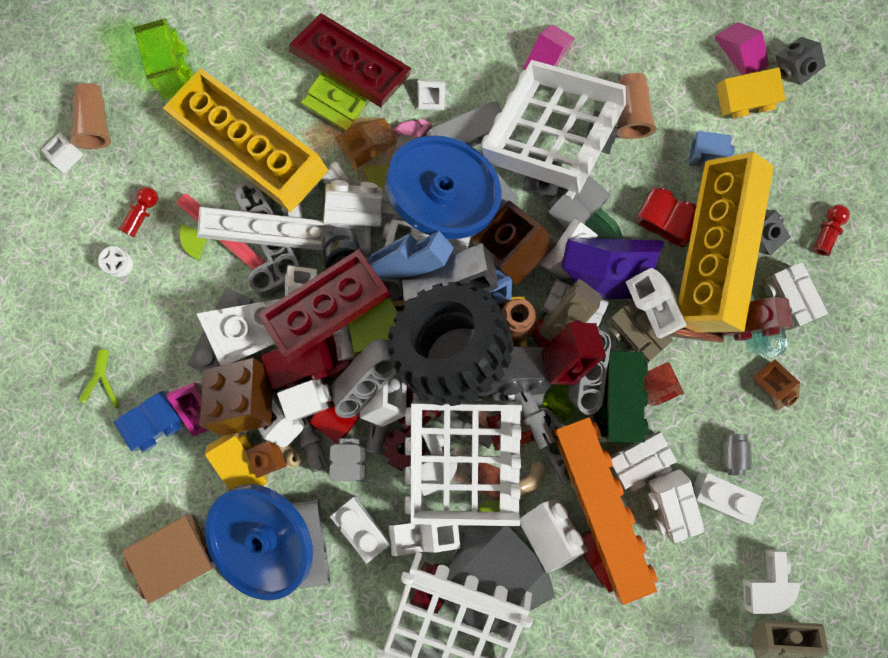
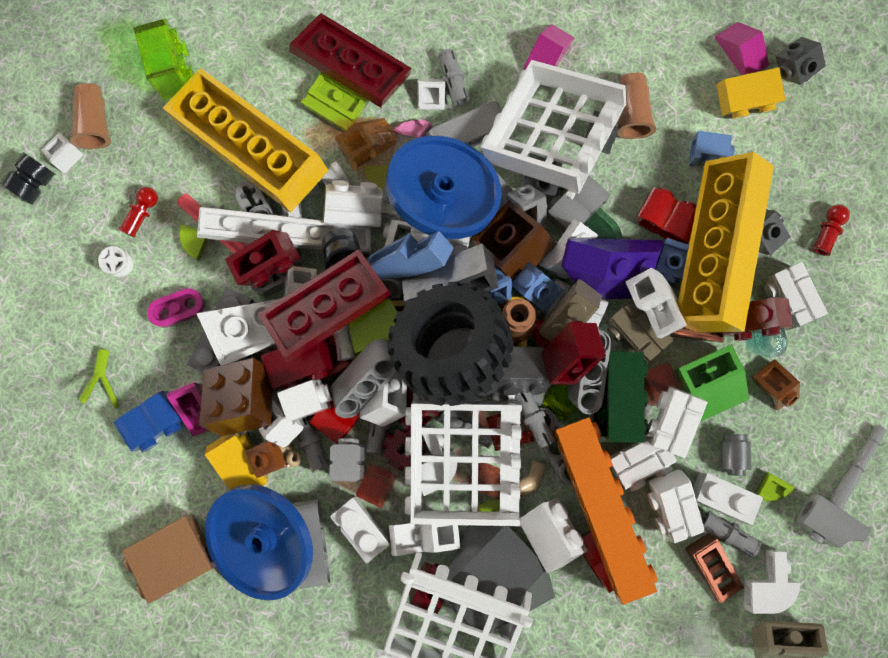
none -> black wheel [0,152,55,205]
none -> dark pink plate [147,288,205,328]
none -> dark red brick [225,230,300,288]
none -> clear red panel [356,463,398,509]
none -> light grey pin [438,49,470,106]
none -> light grey bracket [507,184,548,226]
none -> medium blue brick [512,262,564,313]
none -> white brick [647,386,708,458]
none -> medium blue brick [656,238,689,285]
none -> bright green slope [671,344,749,422]
none -> copper slope [685,534,744,603]
none -> light grey pin [702,511,762,558]
none -> lime tile [755,472,795,501]
none -> light grey piece [795,425,887,548]

